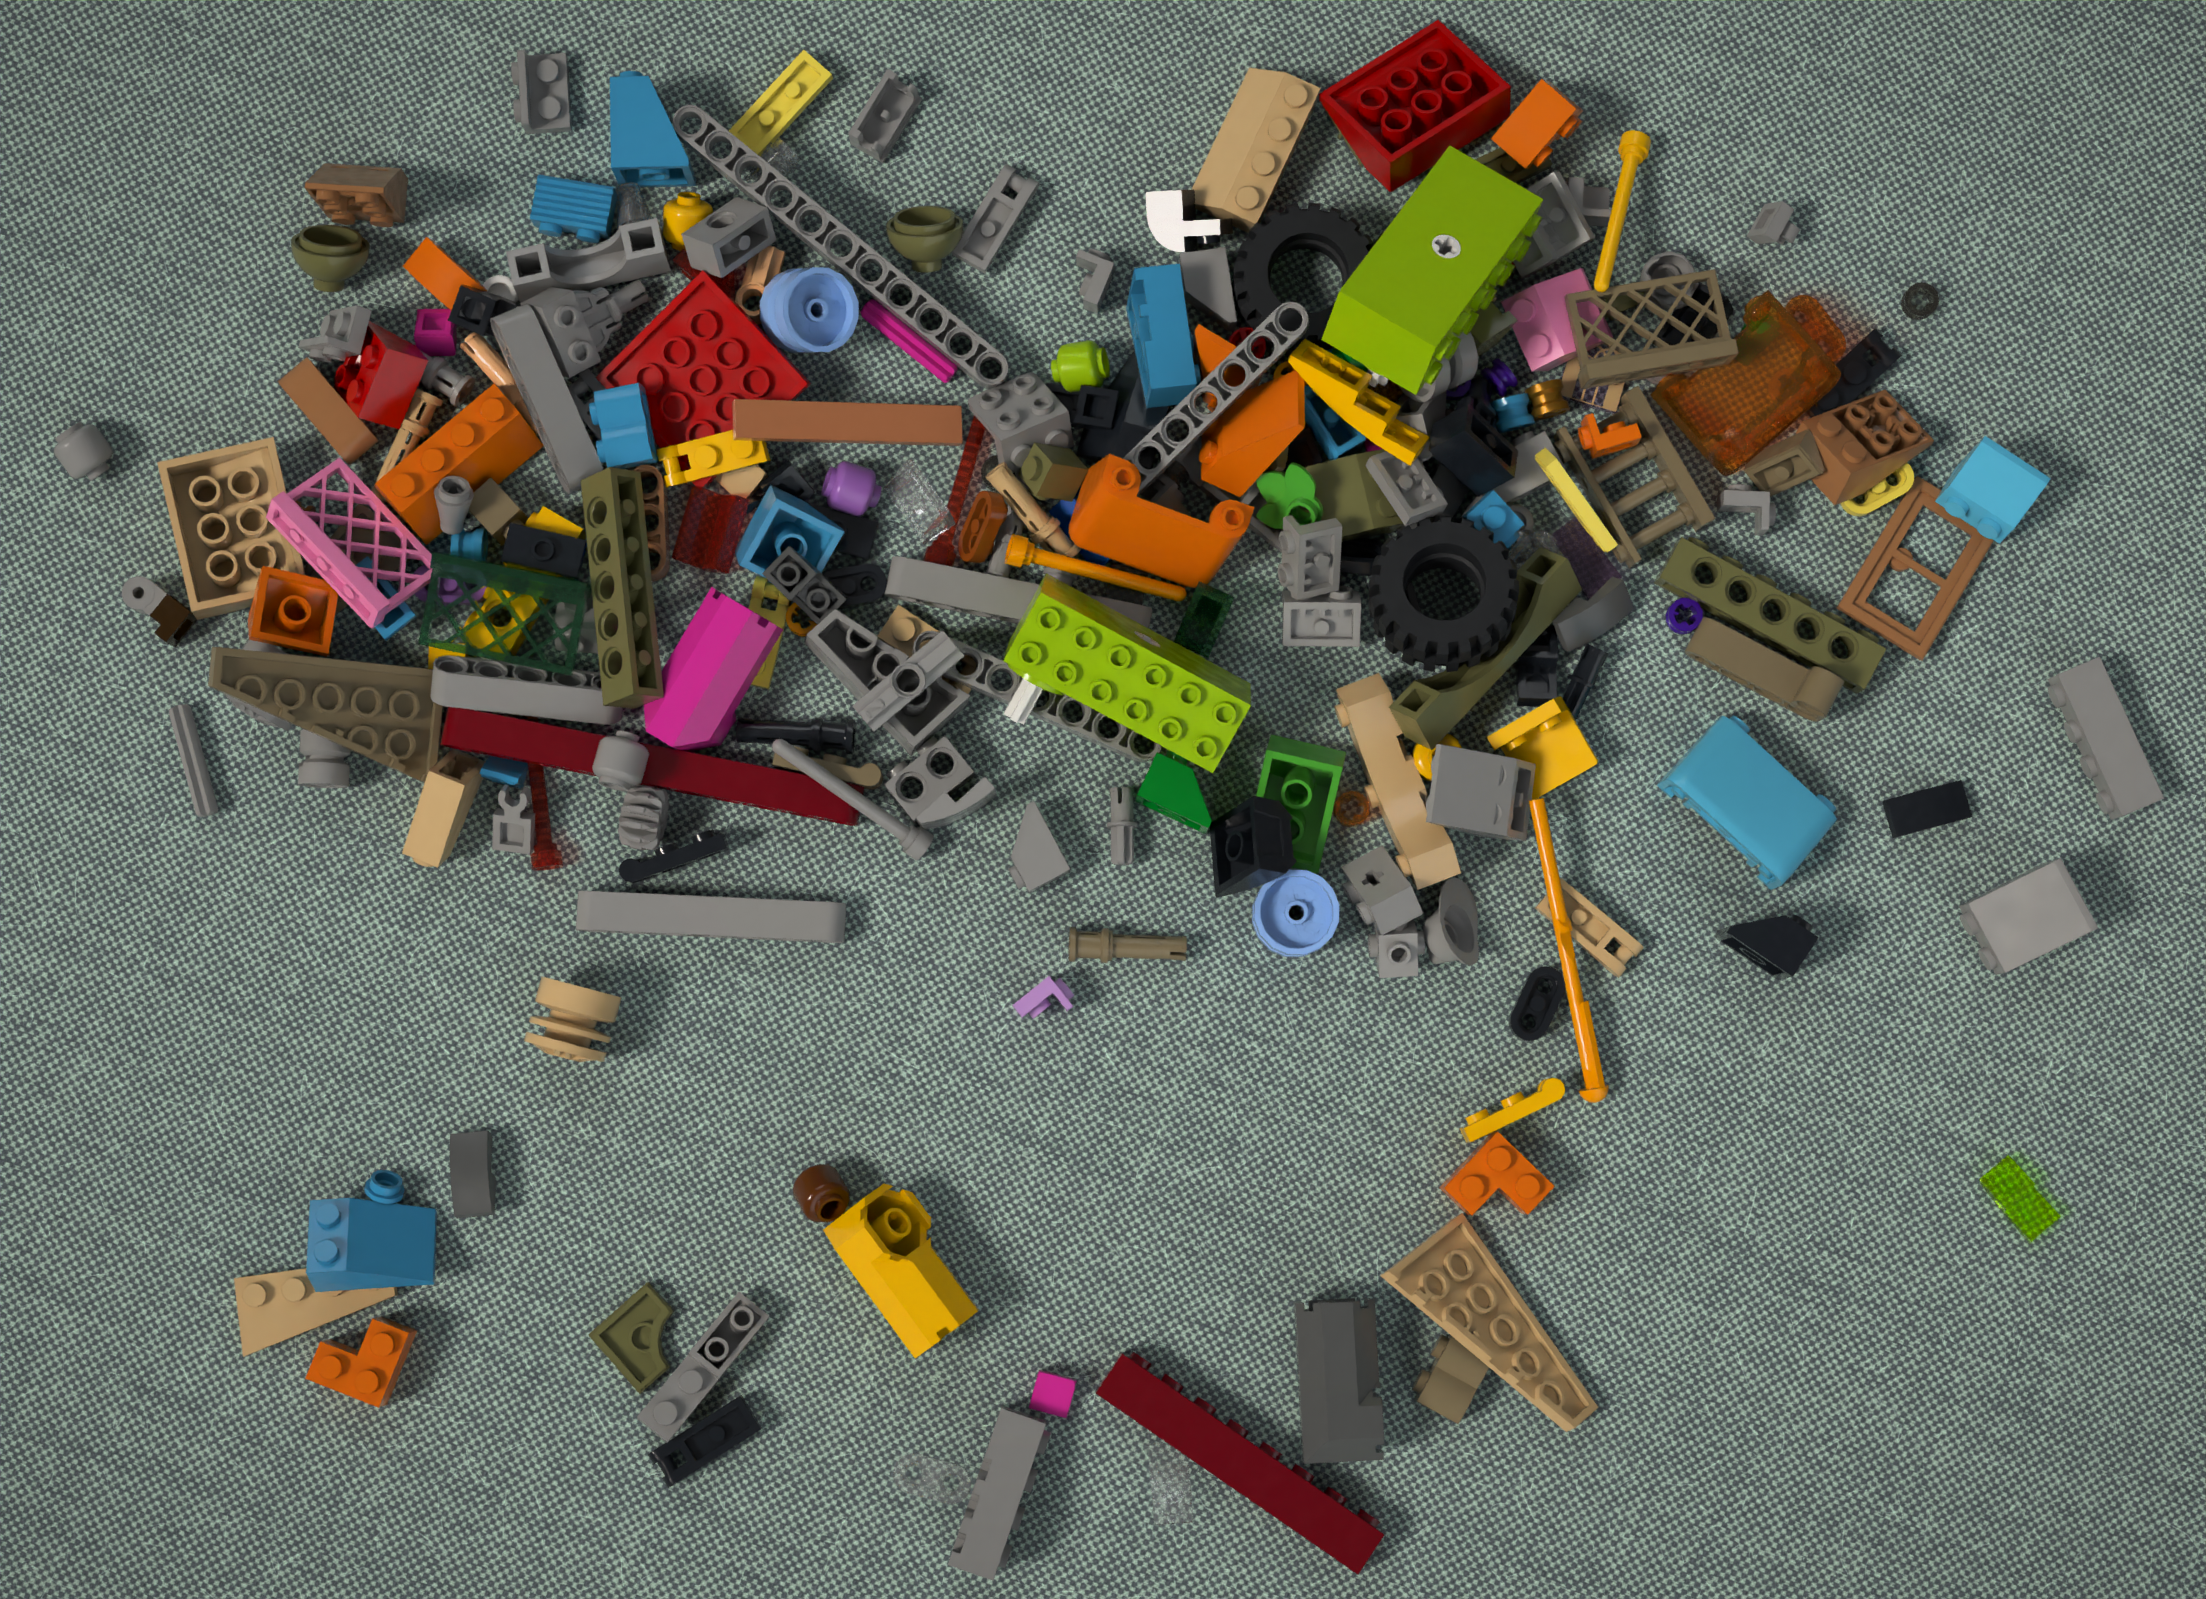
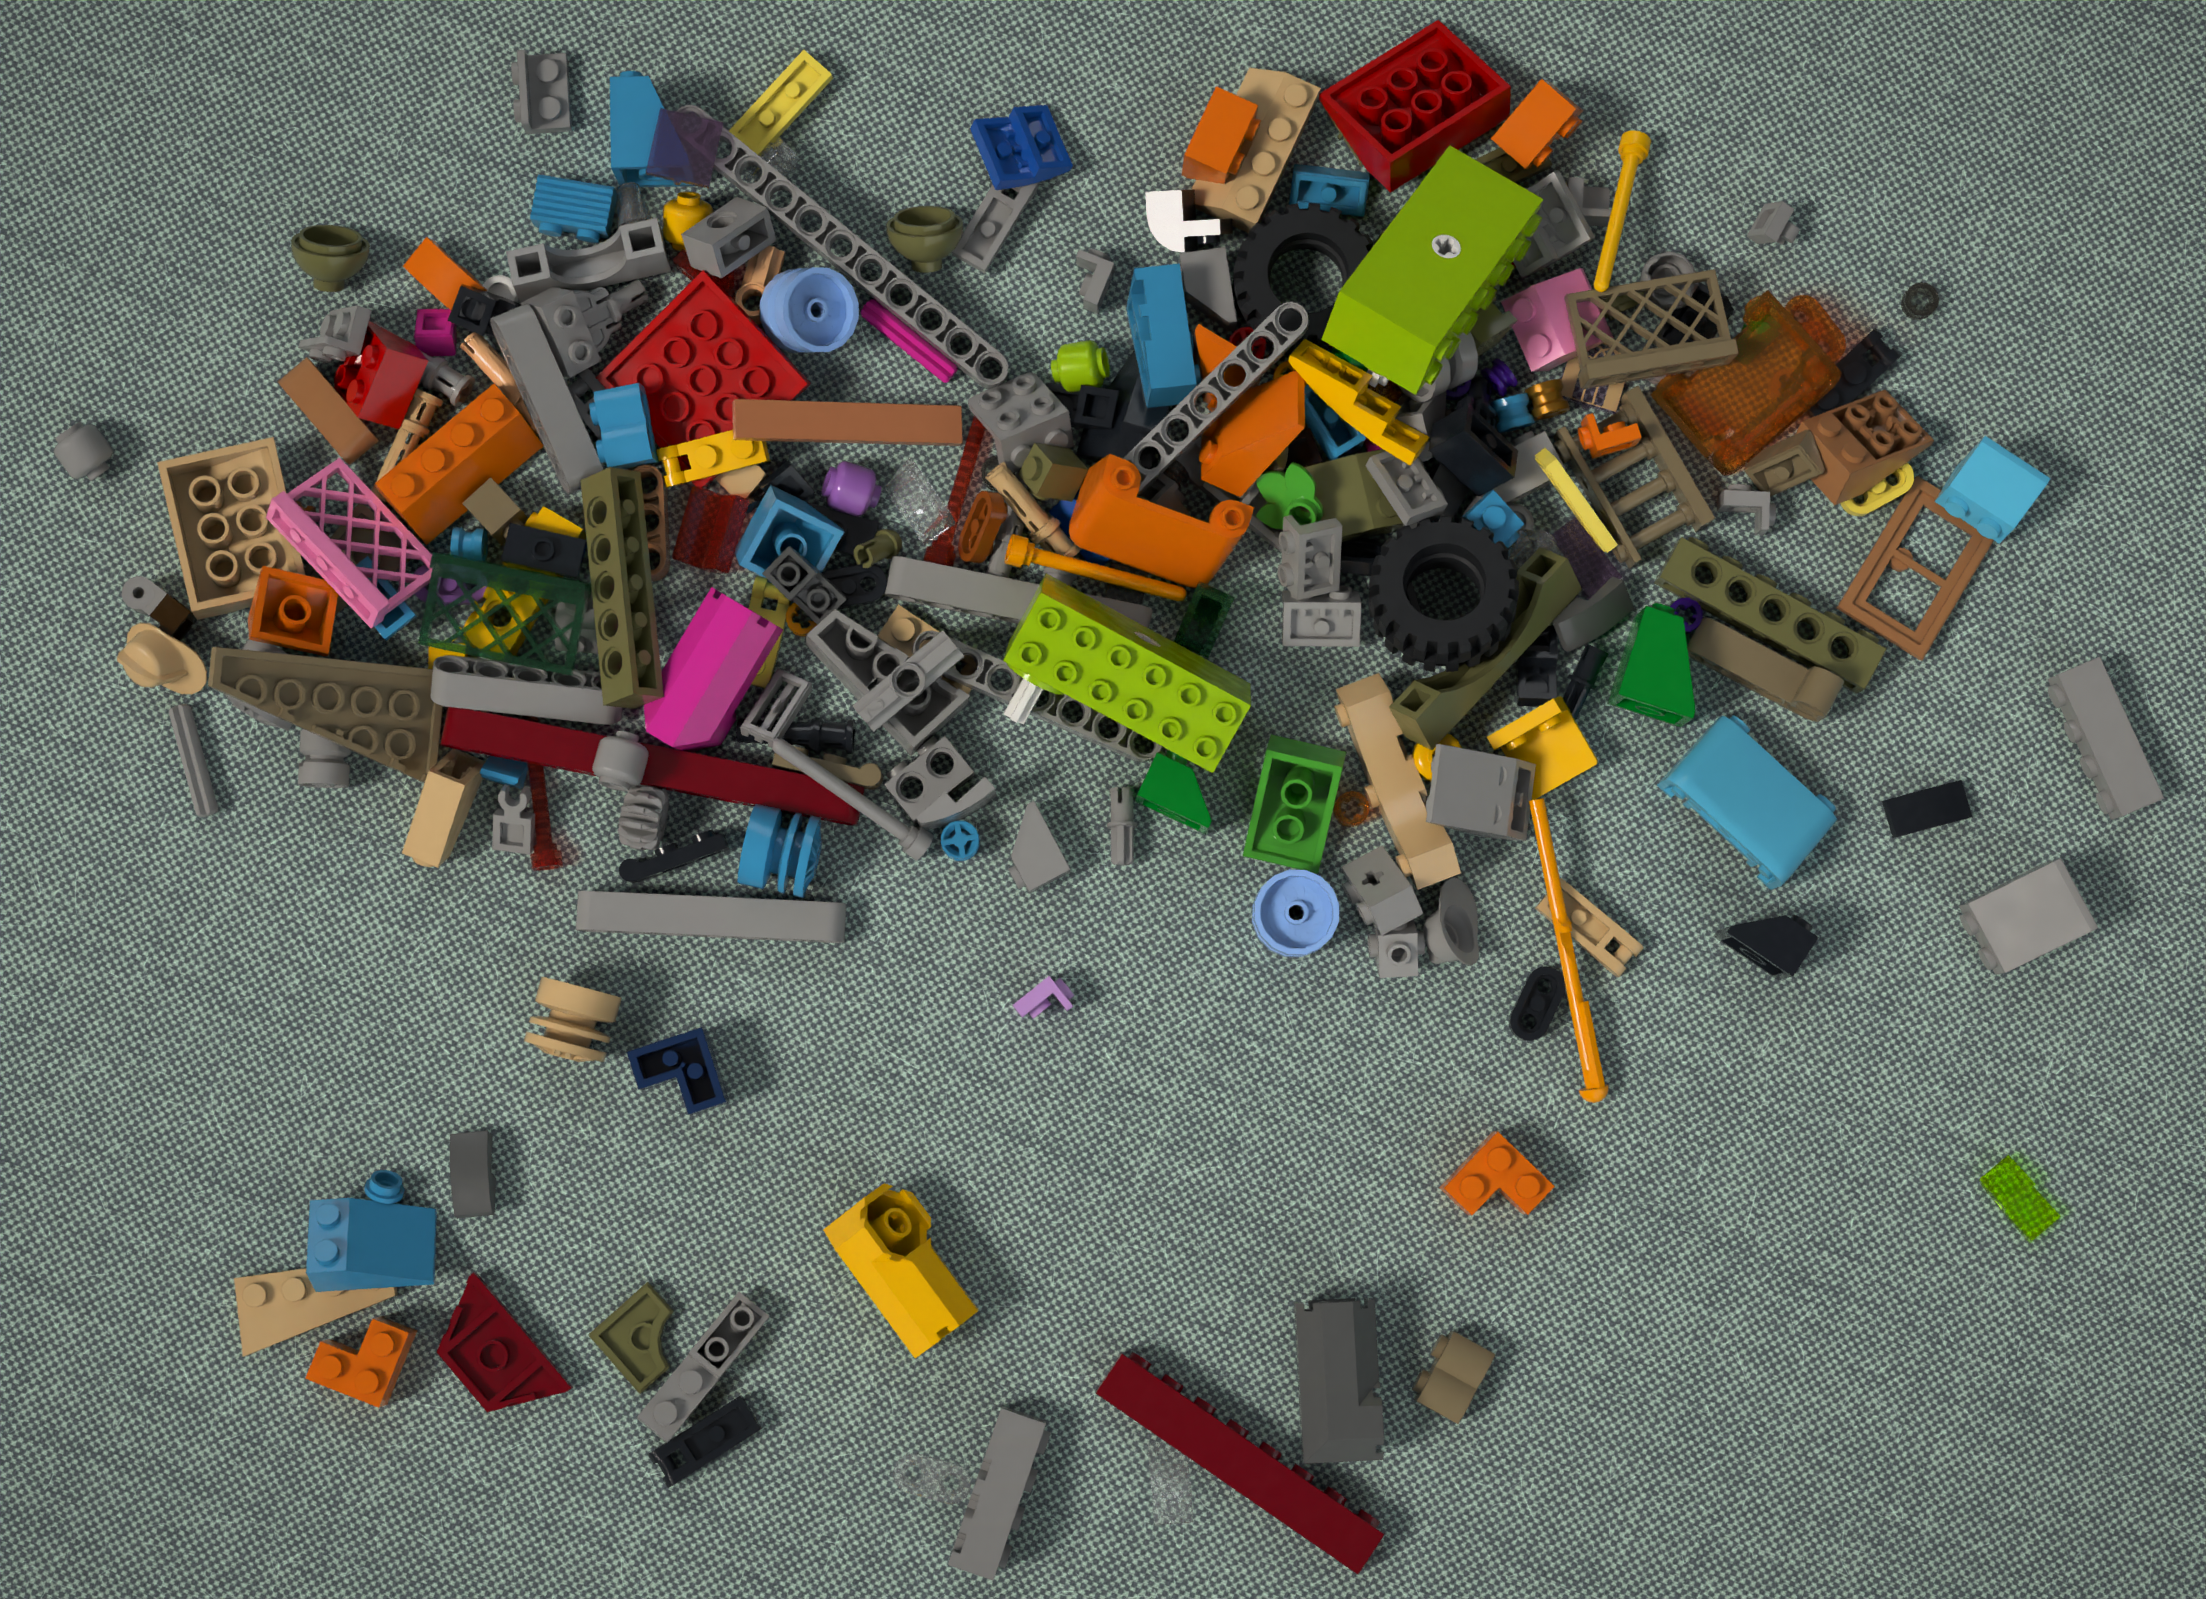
medium nougat slope [305,163,408,227] -> none
light grey cone [434,476,474,535] -> none
reddish brown head [793,1164,850,1223] -> none
light grey hinge [848,69,922,163] -> none
dark pink slope [1029,1370,1077,1418] -> none
dark tan pin [1068,927,1187,963] -> none
black slope [1210,796,1297,898] -> none
tan wing [1380,1213,1599,1432] -> none
yellow plate [1460,1078,1565,1143] -> none
none -> tan piece [117,622,207,694]
none -> dark red wing [437,1272,573,1412]
none -> dark blue brick [627,1027,730,1115]
none -> clear purple piece [646,108,723,189]
none -> dark azure wheel [738,804,822,898]
none -> light grey tile [740,668,812,748]
none -> olive pin [854,529,902,568]
none -> dark azure wheel [941,821,980,861]
none -> blue slope [970,105,1073,190]
none -> orange slope [1182,86,1261,184]
none -> dark azure slope [1289,164,1369,217]
none -> green slope [1607,603,1696,727]

